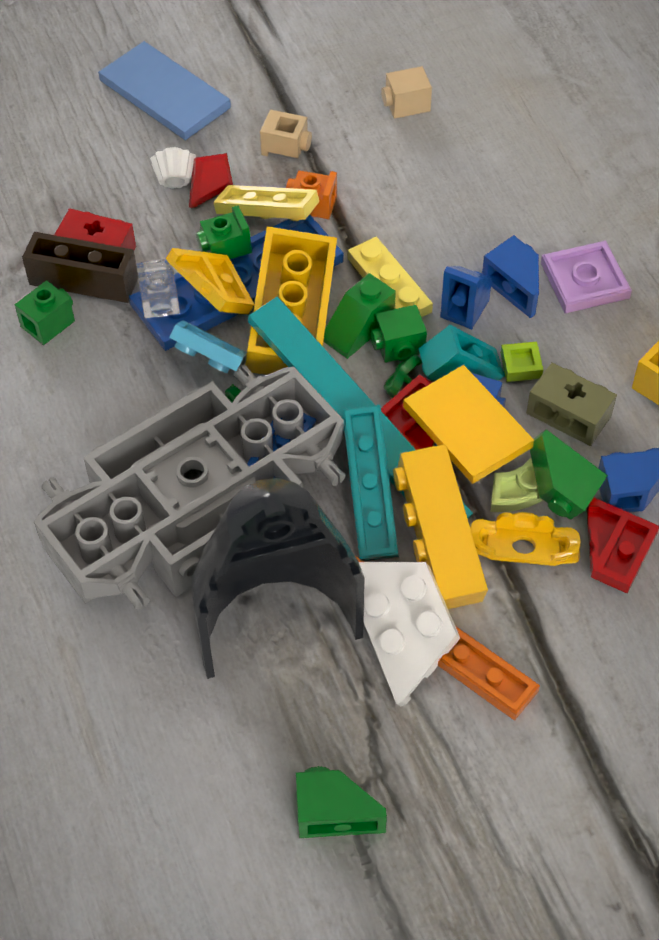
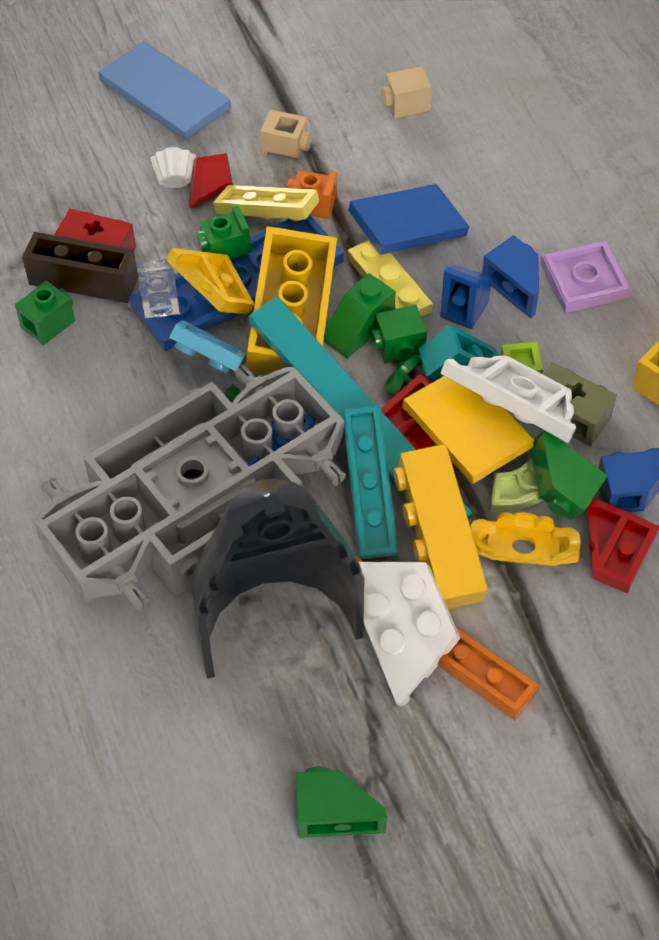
none -> blue tile [348,184,469,255]
none -> white wing [440,355,576,443]

